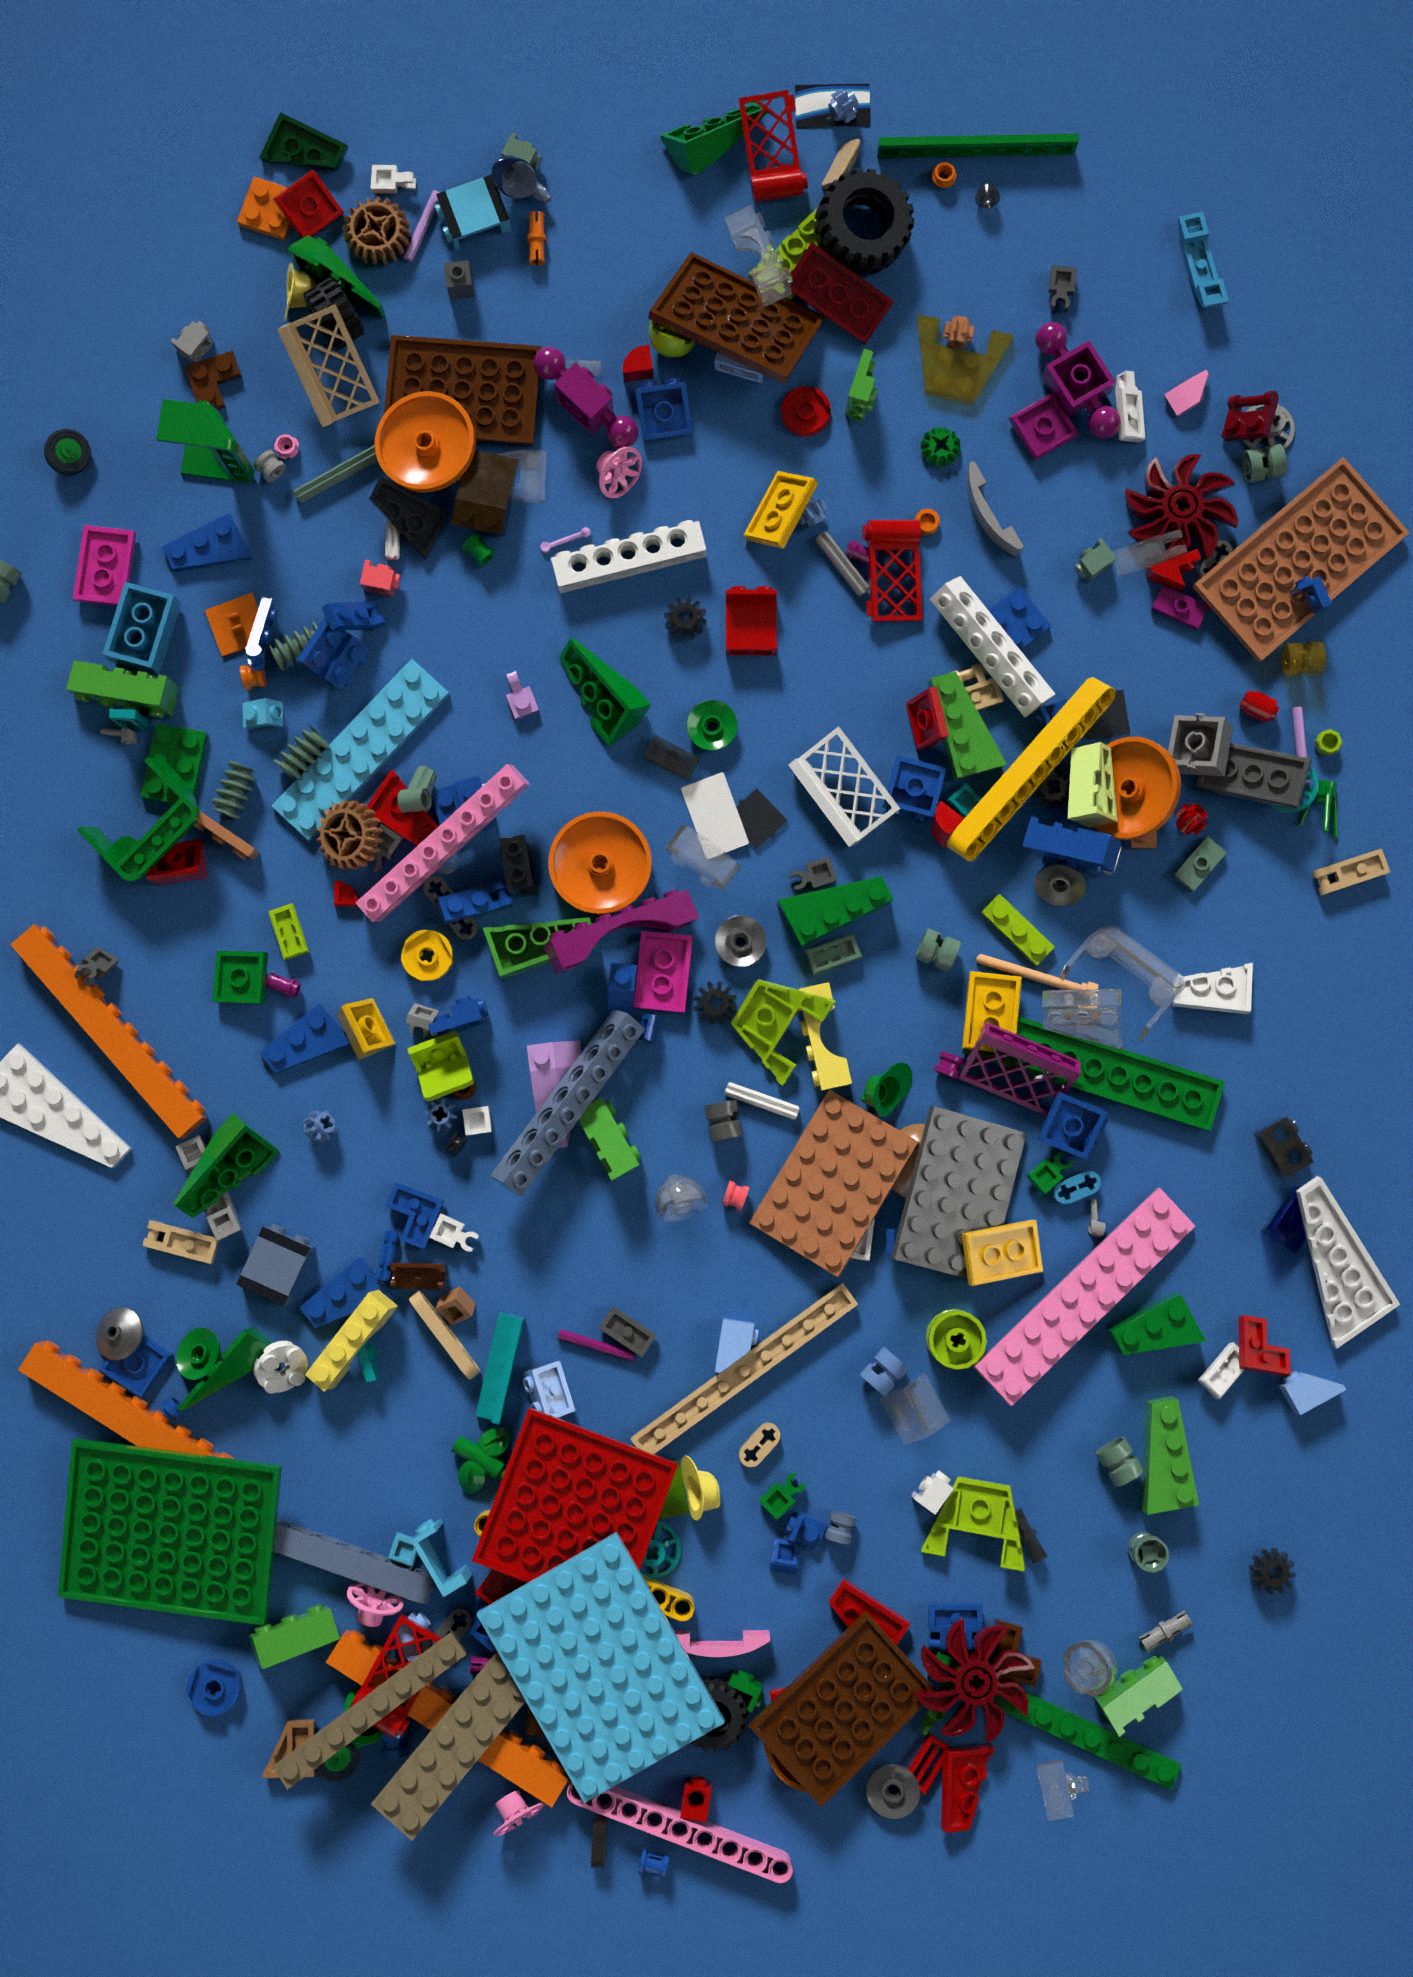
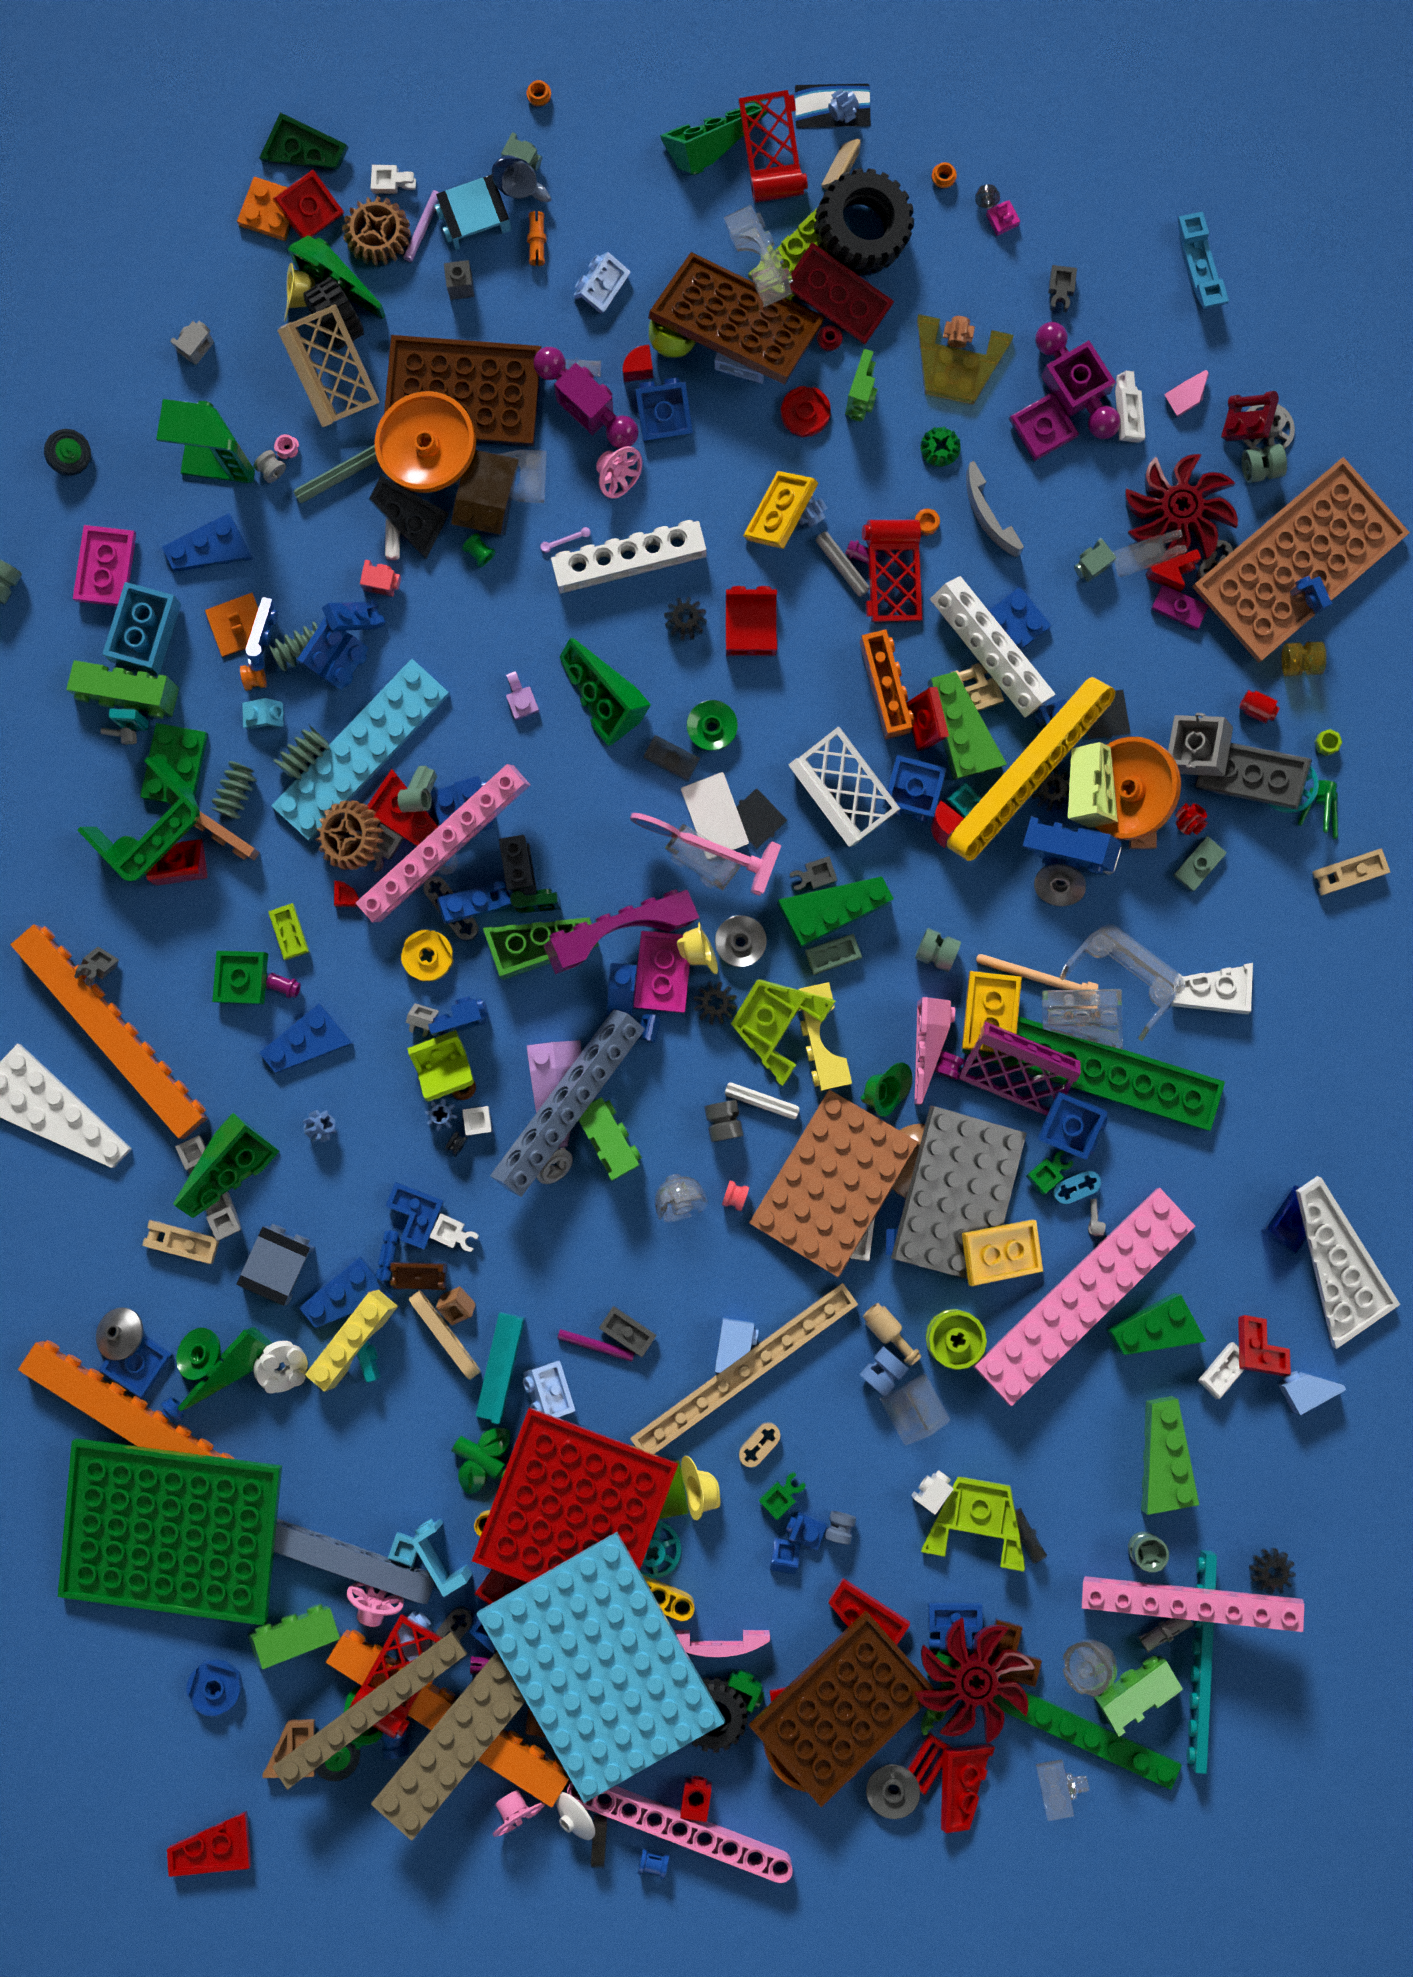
reddish brown plate [185,350,242,410] -> none
yellow slope [336,998,395,1060] -> none
orange dish [548,811,652,915] -> none
green tile [877,133,1079,158] -> none
lime plate [981,894,1055,966] -> none
sand green wheel [1095,1437,1144,1487] -> none
clear smoke brick [1254,1117,1314,1178] -> none
lavender bar [1292,707,1310,784] -> none
none -> red wing [167,1811,251,1877]
none -> dark green plate [510,889,561,913]
none -> orange plate [526,80,551,106]
none -> light grey gear [536,1147,573,1184]
none -> white dish [556,1792,595,1840]
none -> light blue bracket [573,252,631,314]
none -> bright pink piece [630,813,781,896]
none -> light yellow piece [677,922,718,974]
none -> dark red plate [817,325,842,351]
none -> orange brick [859,629,915,740]
none -> tan piece [863,1303,921,1366]
none -> bright pink wedge [914,997,955,1105]
none -> dark pink tile [986,200,1020,236]
none -> bright pink brick [1082,1576,1304,1632]
none -> teal plate [1186,1550,1217,1774]

